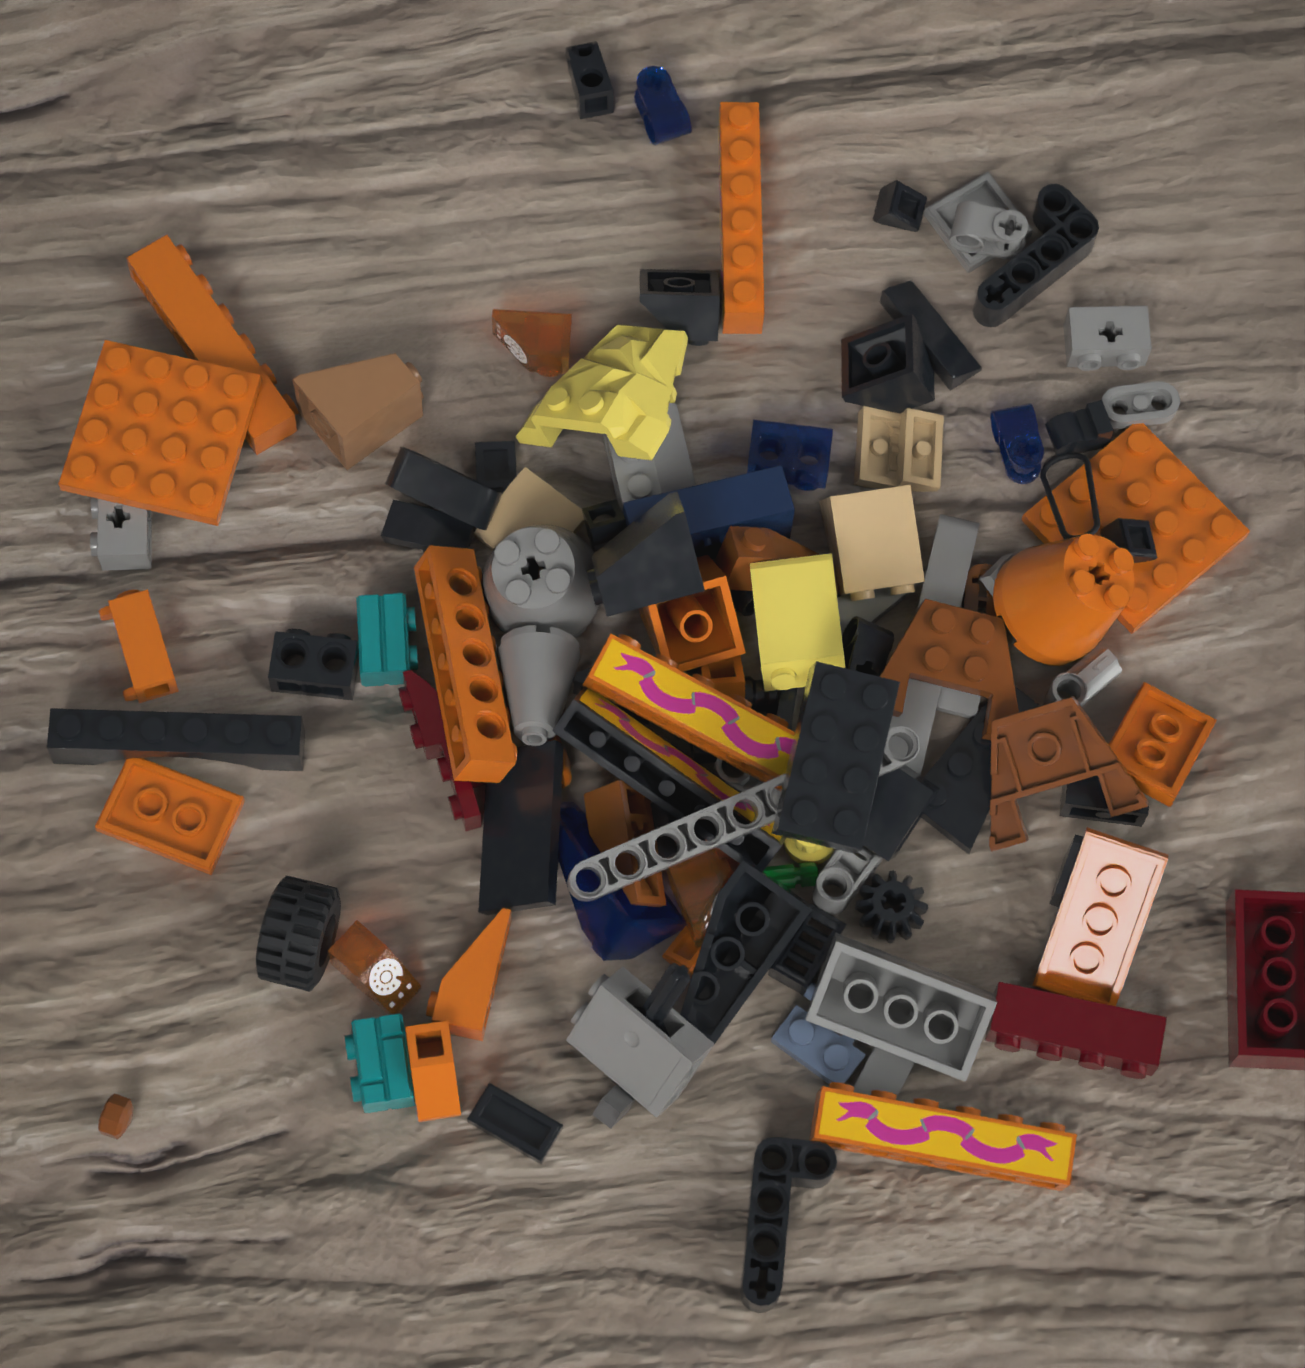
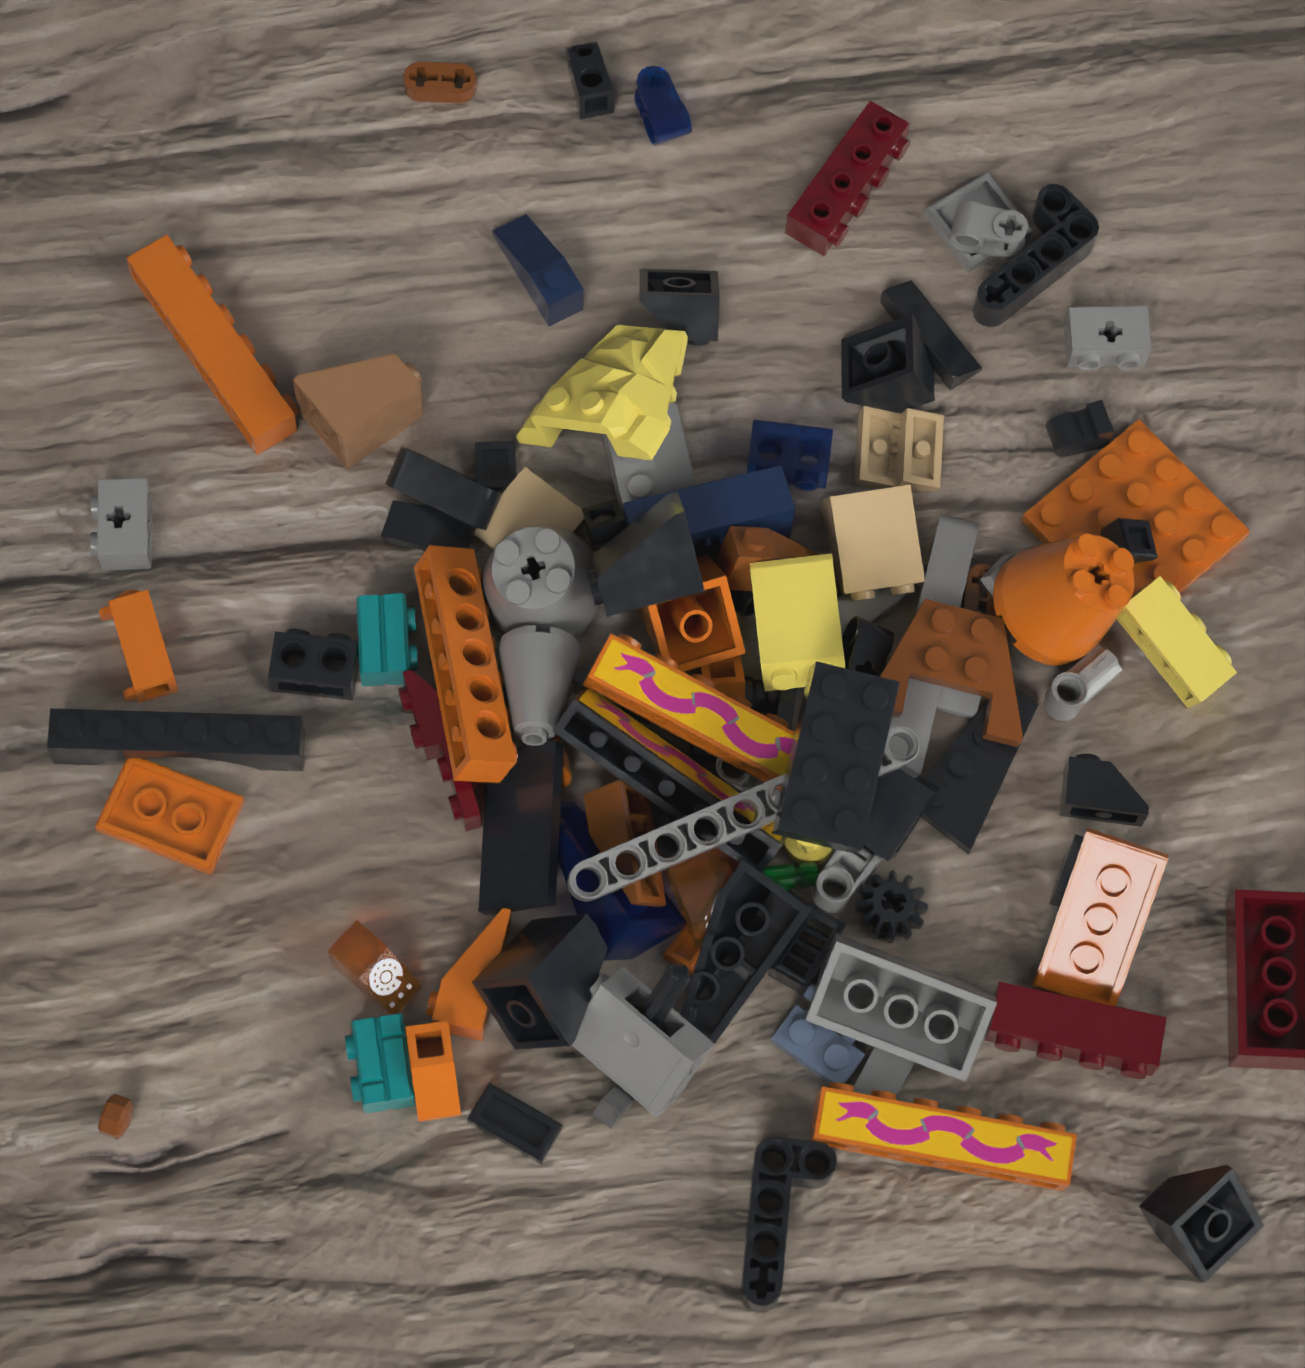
orange plate [58,340,262,526] -> none
black tyre [256,875,341,992] -> none
clear orange slope [492,309,572,377] -> none
orange brick [718,102,764,334] -> none
black slope [873,180,927,232] -> none
dark orange wing [989,696,1149,852] -> none
clear blue piece [990,403,1044,484] -> none
black piece [1040,453,1100,539] -> none
light grey plate [1102,381,1180,429] -> none
orange tile [1108,682,1217,807] -> none
none -> dark orange beam [403,62,477,103]
none -> black slope [472,914,608,1050]
none -> dark blue slope [492,214,583,327]
none -> dark red brick [785,100,910,256]
none -> light yellow brick [1117,576,1237,708]
none -> black slope [1139,1165,1264,1283]

